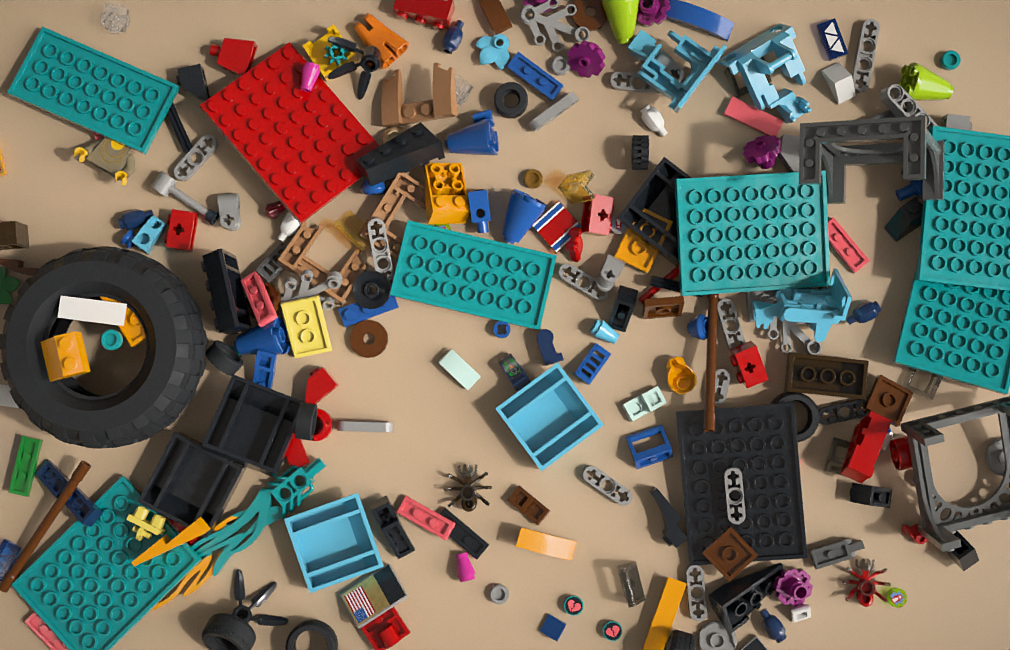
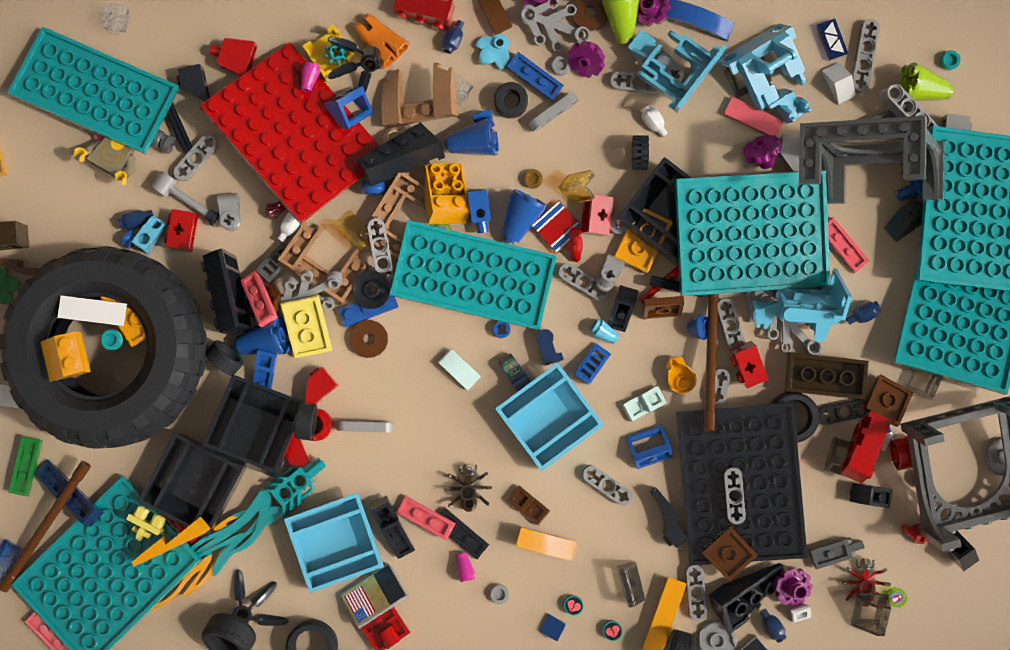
none -> dark grey wheel [151,129,177,154]
none -> blue tile [325,86,373,130]
none -> clear smoke tile [851,593,891,636]

